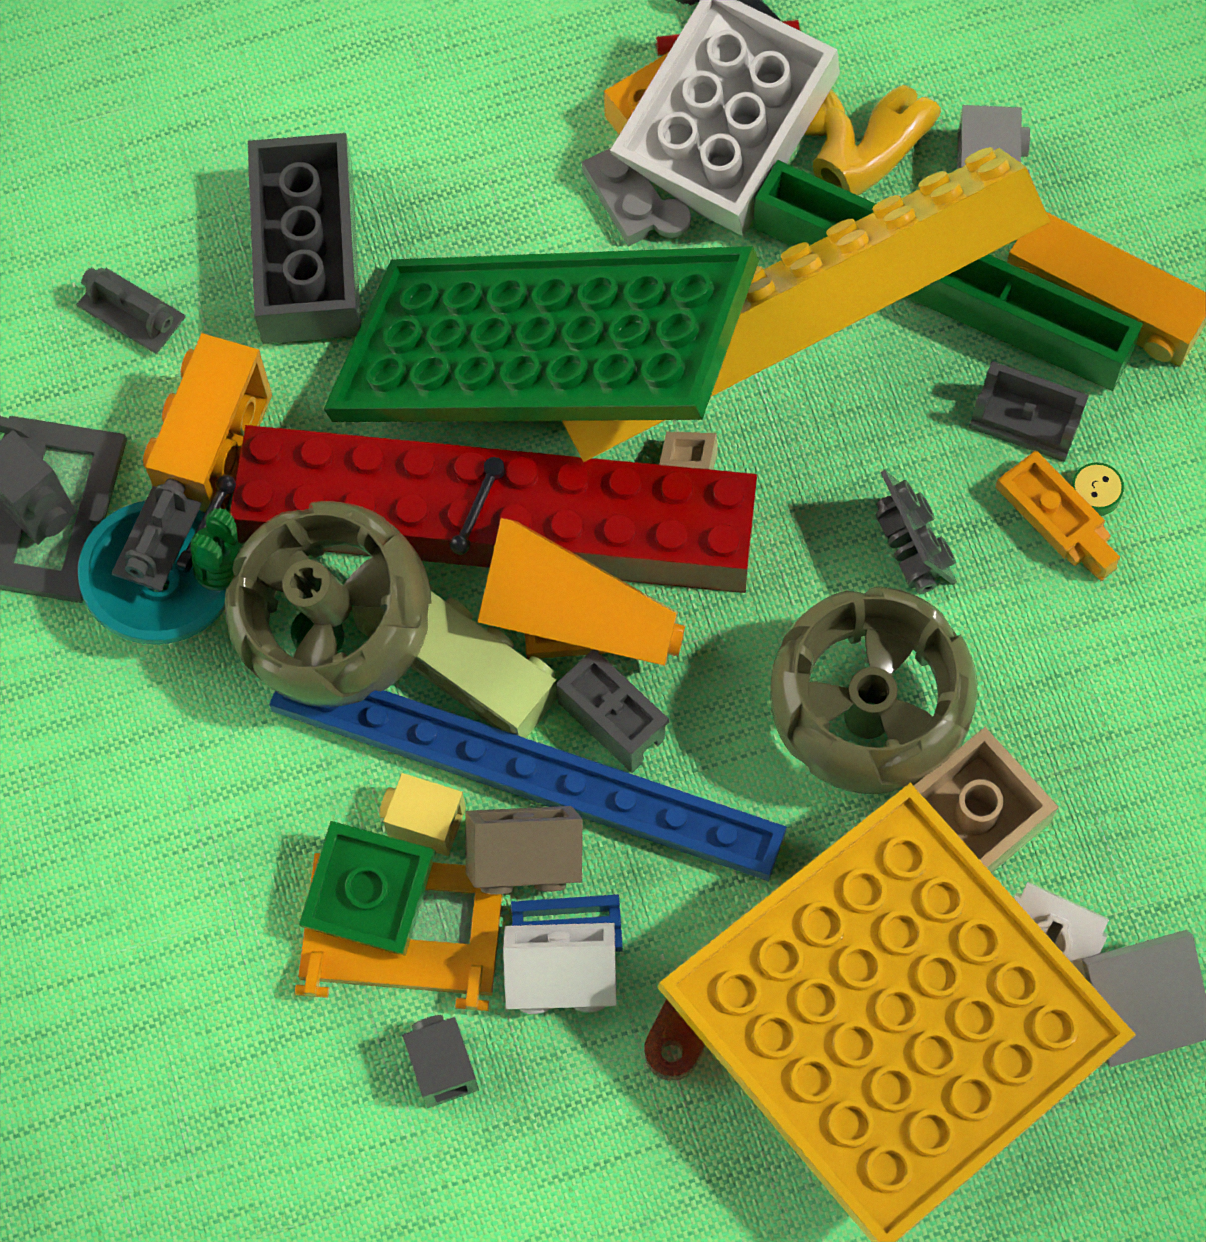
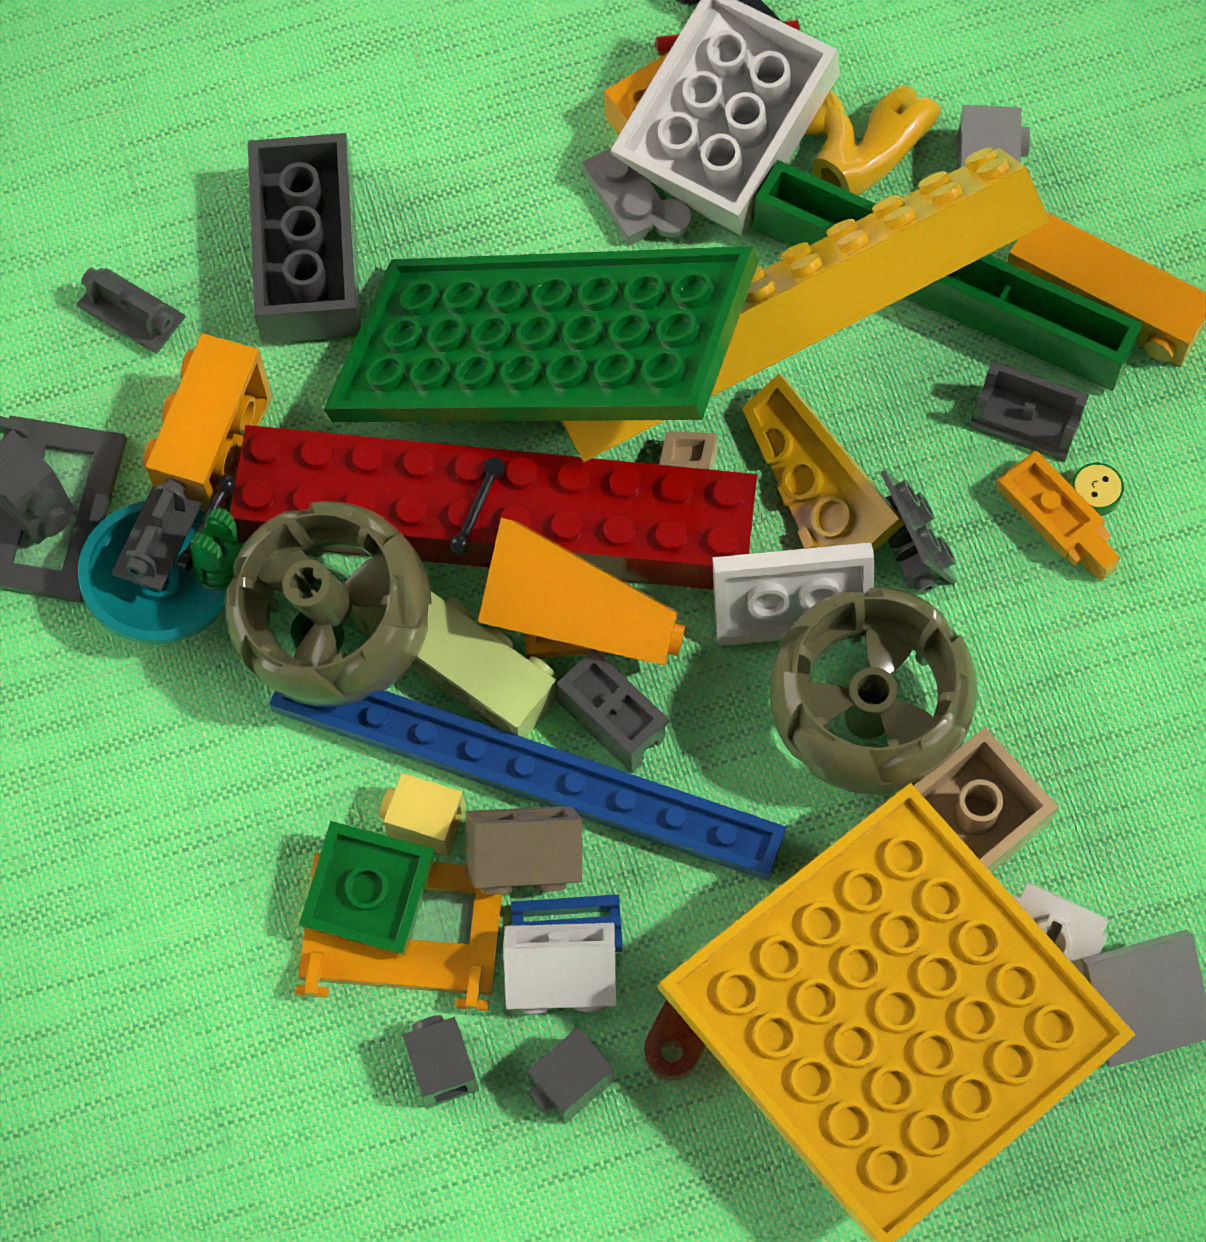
none -> dark grey brick [527,1027,615,1124]
none -> white plate [713,542,874,646]
none -> yellow wing [742,373,905,552]

